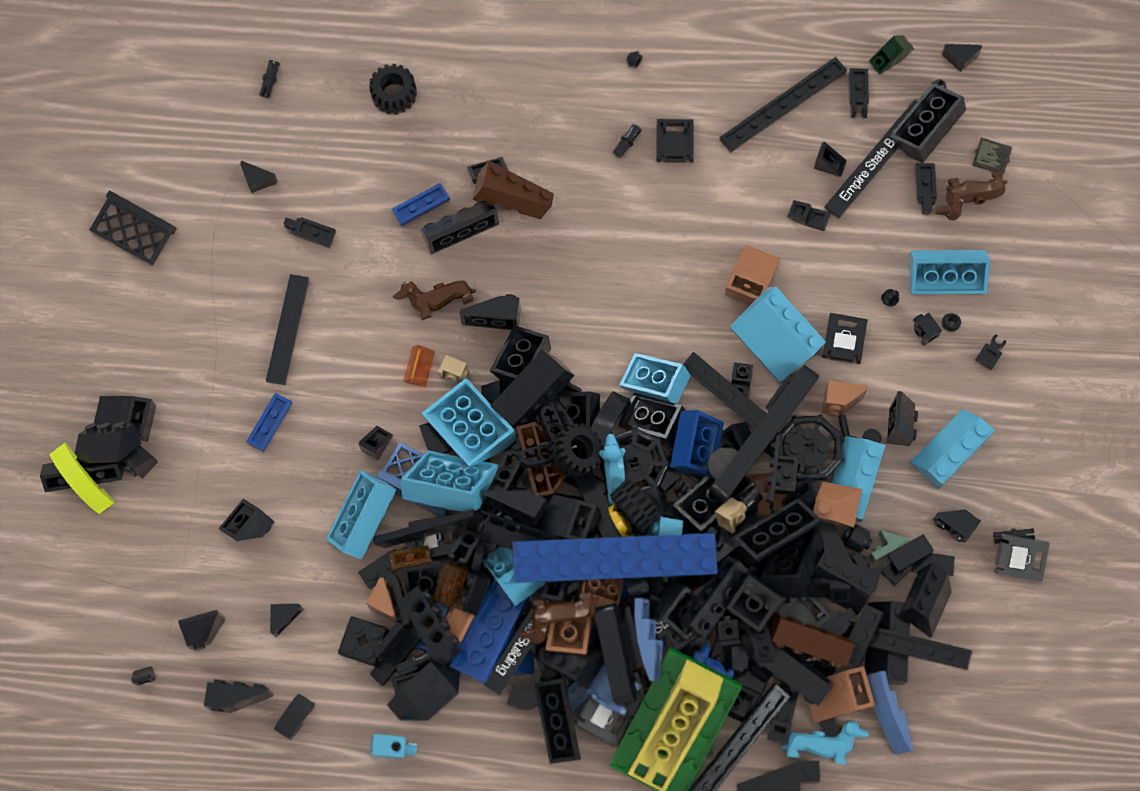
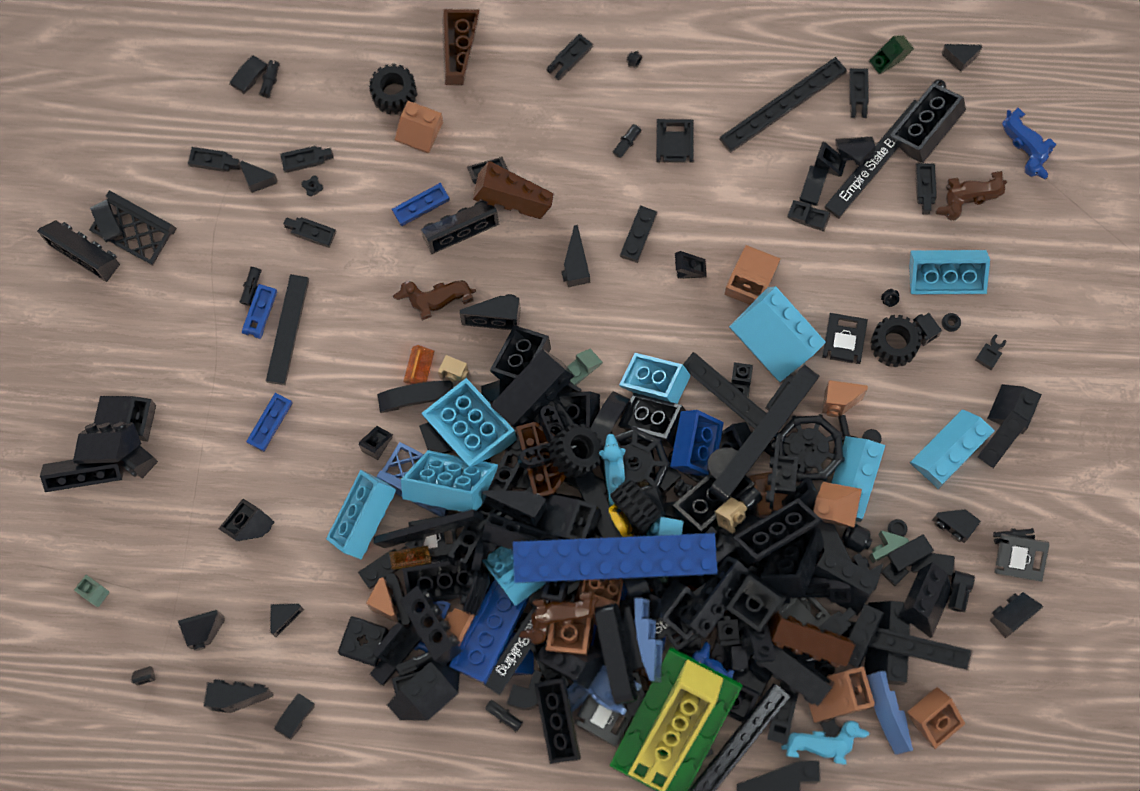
neon yellow slope [49,443,115,514] -> none
medium azure torso [370,734,417,760] -> none
clear orange slope [434,563,467,607] -> none
black slope [886,391,918,446] -> none
piece [972,137,1012,175] -> none
none -> black slope [37,220,120,282]
none -> sand green slope [74,575,109,607]
none -> black slope [90,199,122,243]
none -> black hinge [188,147,241,172]
none -> black slope [229,55,267,94]
none -> black pin [239,267,262,306]
none -> blue plate [242,284,278,339]
none -> black hinge [280,146,334,173]
none -> black plate [301,175,323,196]
none -> black slope [377,380,454,413]
none -> nougat slope [395,101,443,154]
none -> reddish brown wedge [442,9,480,85]
none -> black axle [485,700,523,732]
none -> black hinge [546,33,593,80]
none -> black slope [561,225,590,287]
none -> sand green slope [567,349,603,386]
none -> black plate [620,205,657,263]
none -> black slope [675,251,707,279]
none -> black slope [799,166,828,206]
none -> black slope [835,136,875,166]
none -> black tyre [871,315,922,367]
none -> black plate [888,519,908,537]
none -> nougat slope [907,687,965,749]
none -> black piece [948,570,975,612]
none -> black plate [978,410,1029,468]
none -> black slope [987,384,1042,434]
none -> black slope [990,592,1043,638]
none -> blue animal [1002,108,1057,180]

